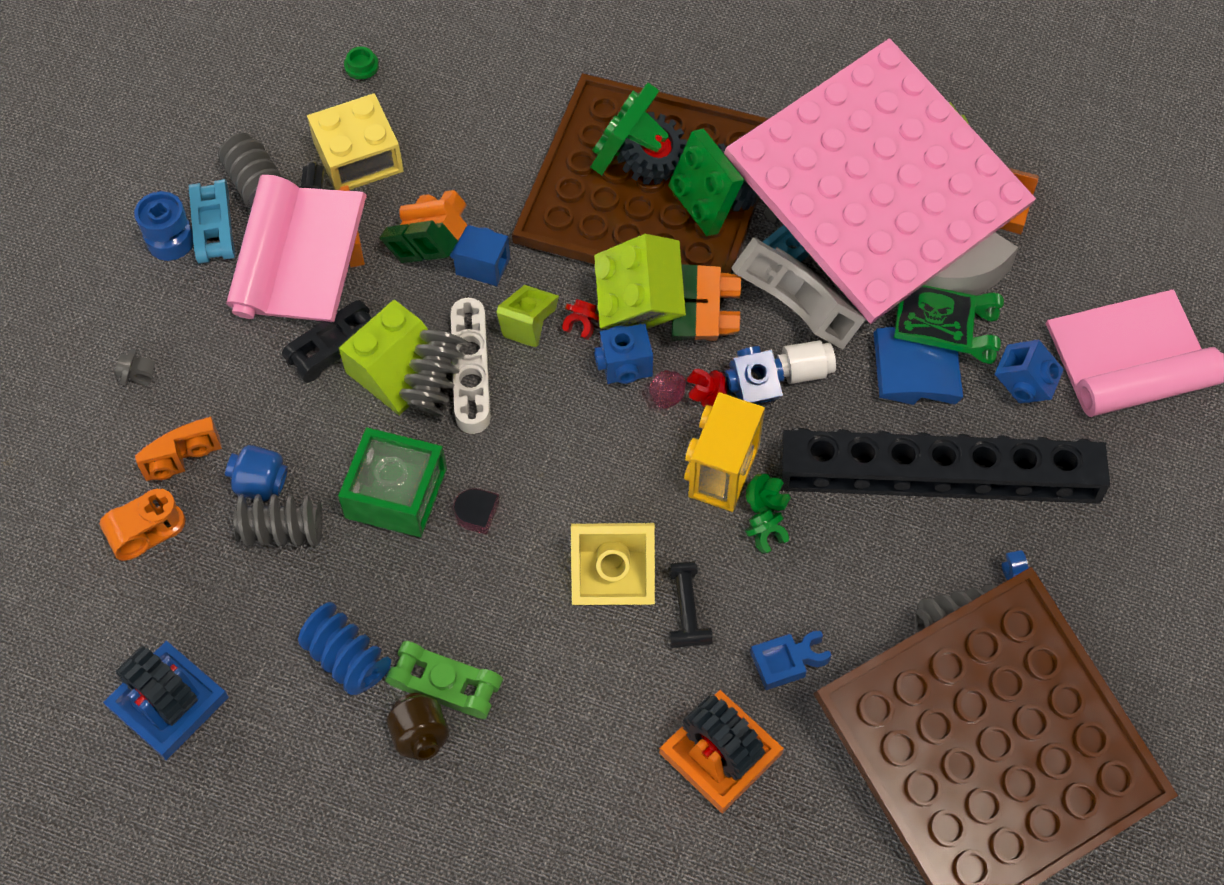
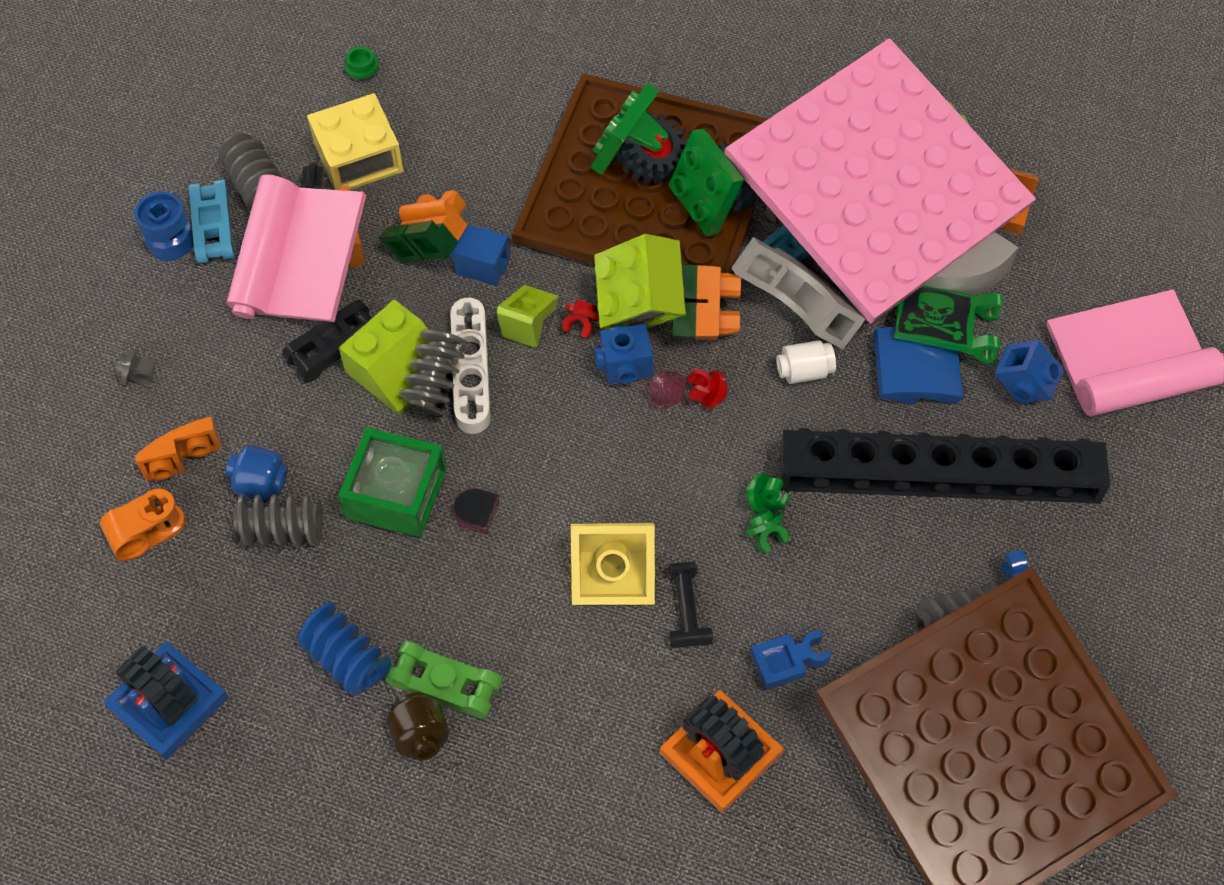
yellow piece [684,392,765,512] -> none
brick [725,346,784,404] -> none

